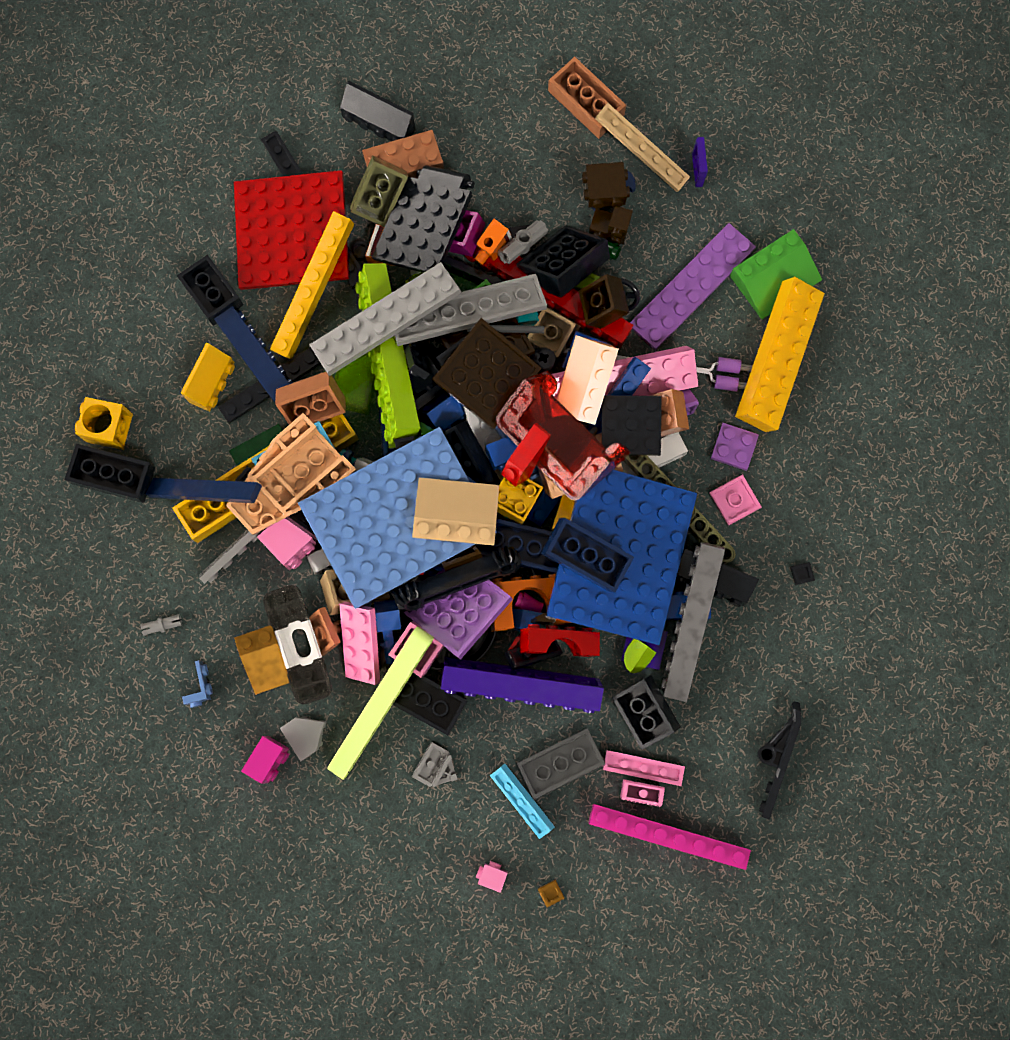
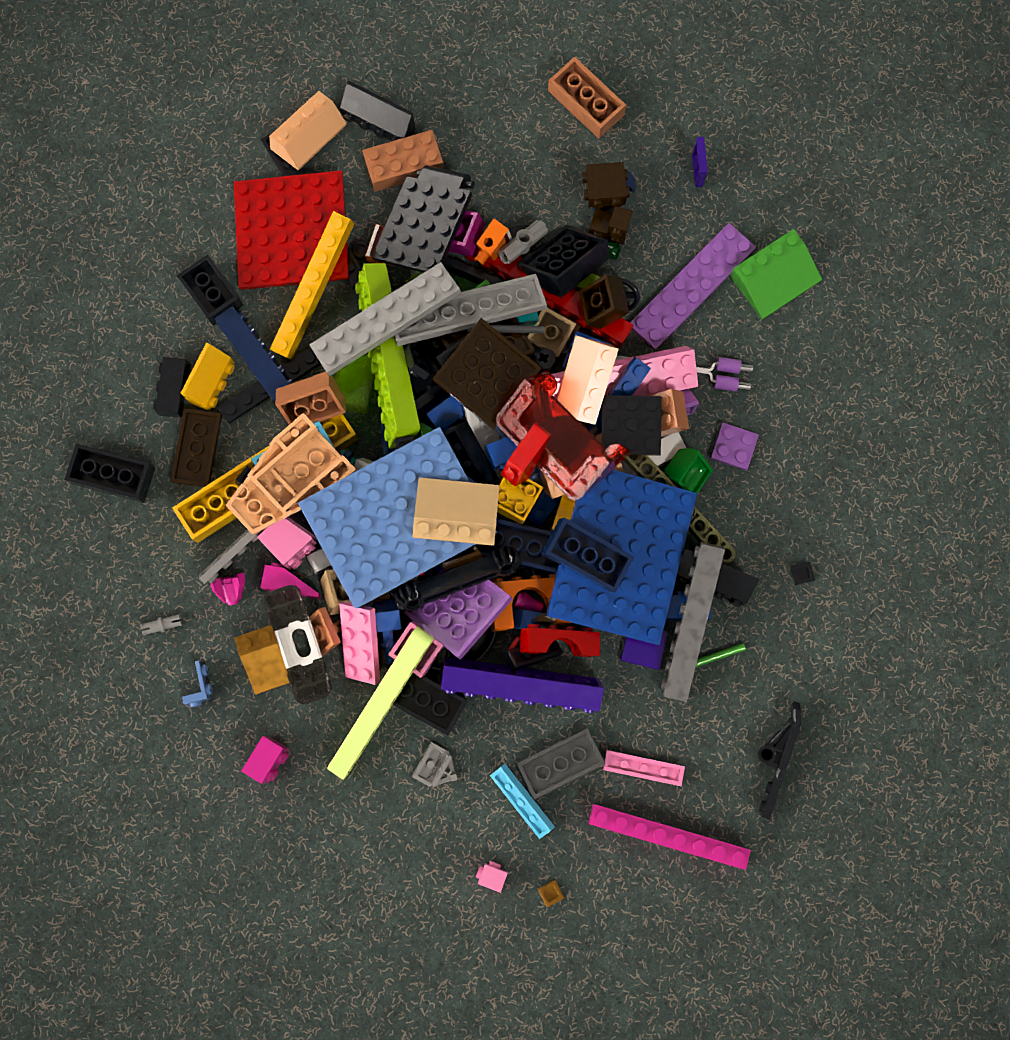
yellow brick [75,397,133,450] -> none
dark blue tile [146,478,262,503] -> none
dark green tile [229,424,283,466] -> none
light grey slope [280,716,326,762] -> none
olive brick [350,155,408,227] -> none
tan plate [595,103,690,192] -> none
black brick [612,675,681,750] -> none
bright pink brick [620,779,665,807] -> none
lime brick [624,639,656,674] -> none
bright pink tile [709,474,762,526] -> none
yellow brick [735,277,825,432] -> none
none -> black brick [153,357,190,418]
none -> dark brown plate [170,408,223,487]
none -> dark pink brick [210,572,245,605]
none -> dark pink slope [260,563,321,599]
none -> light nougat slope [269,91,346,170]
none -> green brick [664,448,713,494]
none -> bright green bar [696,643,746,667]

